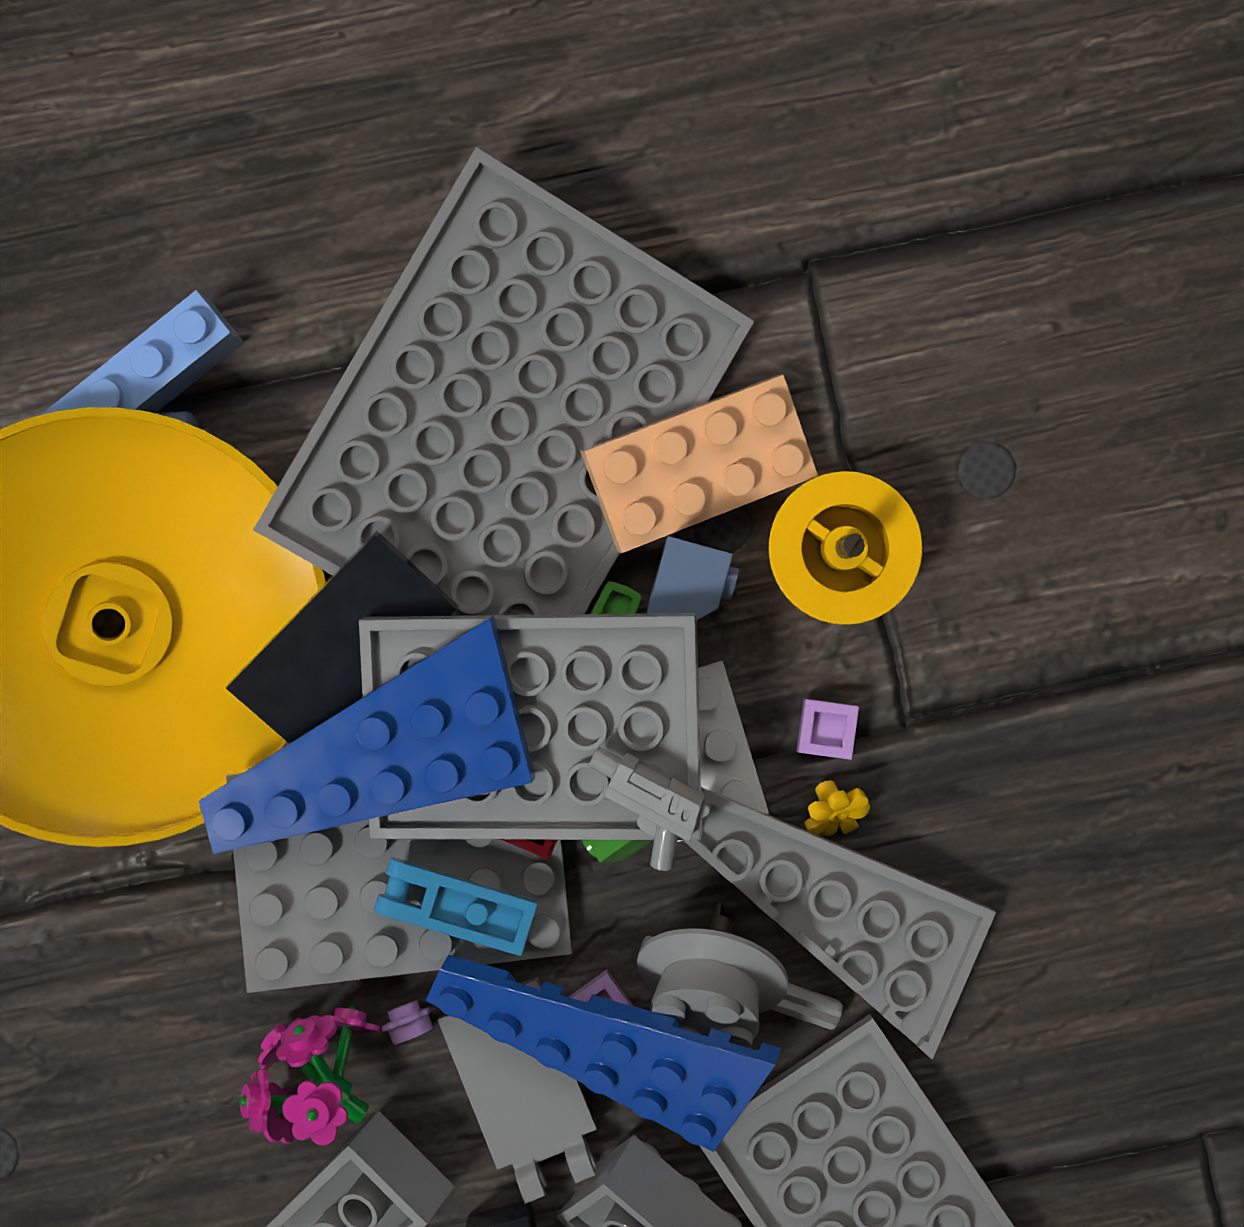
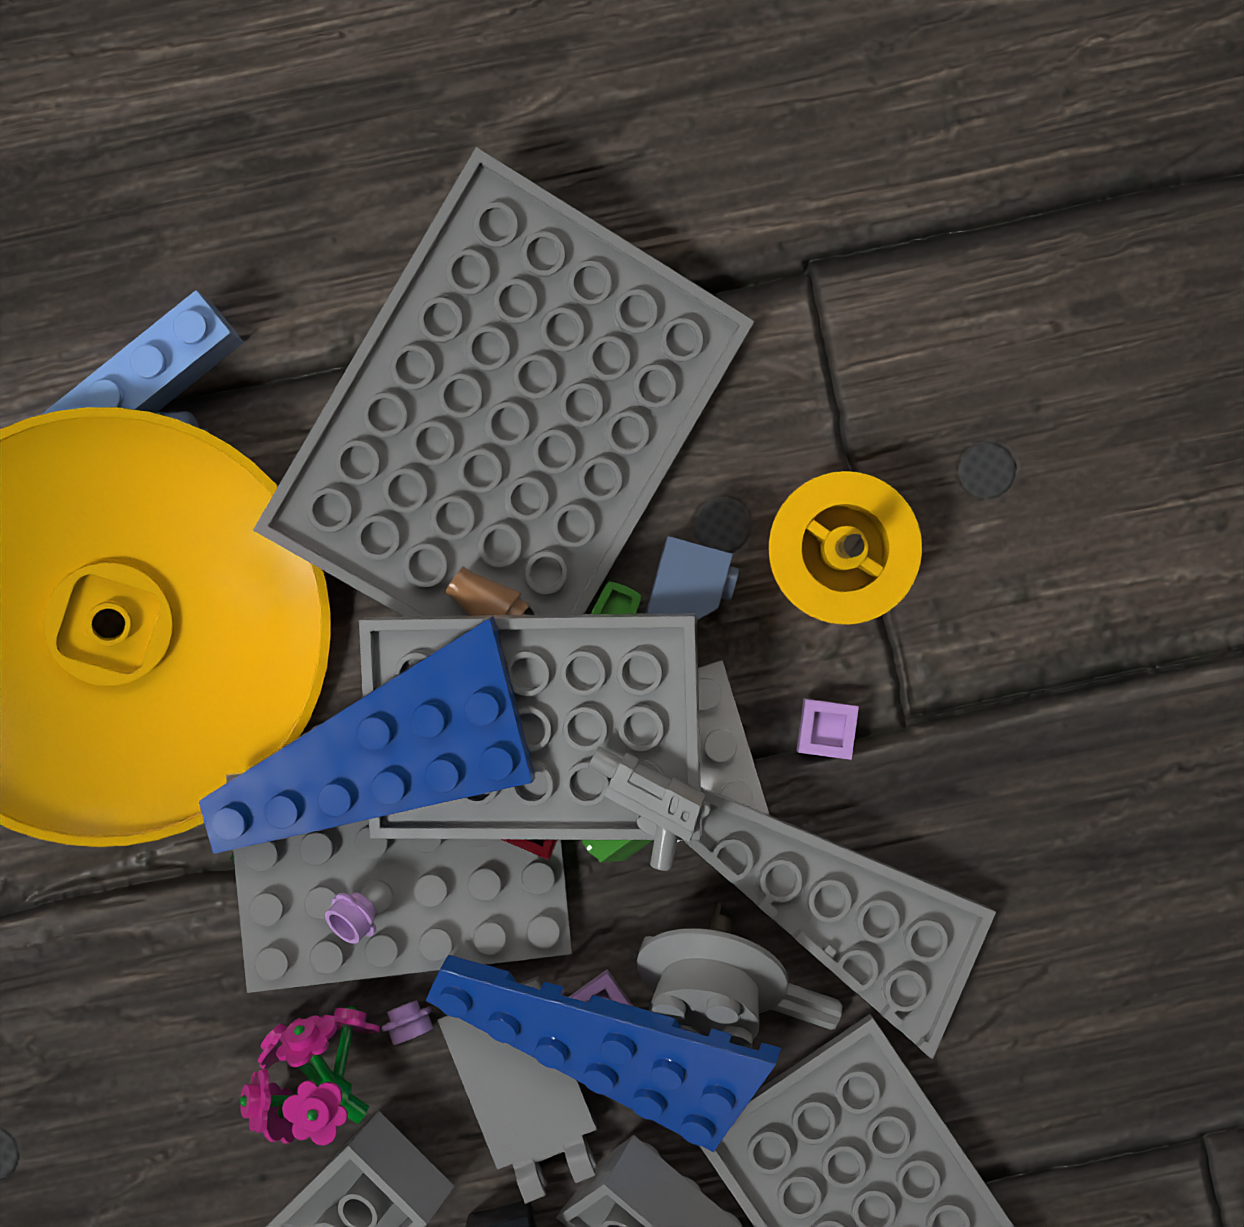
black tile [226,531,457,743] -> none
dark azure plate [373,857,538,956] -> none
light nougat plate [581,375,818,553] -> none
yellow plant [804,780,870,837] -> none
none -> lavender plate [325,892,376,944]
none -> medium nougat cone [445,566,530,616]

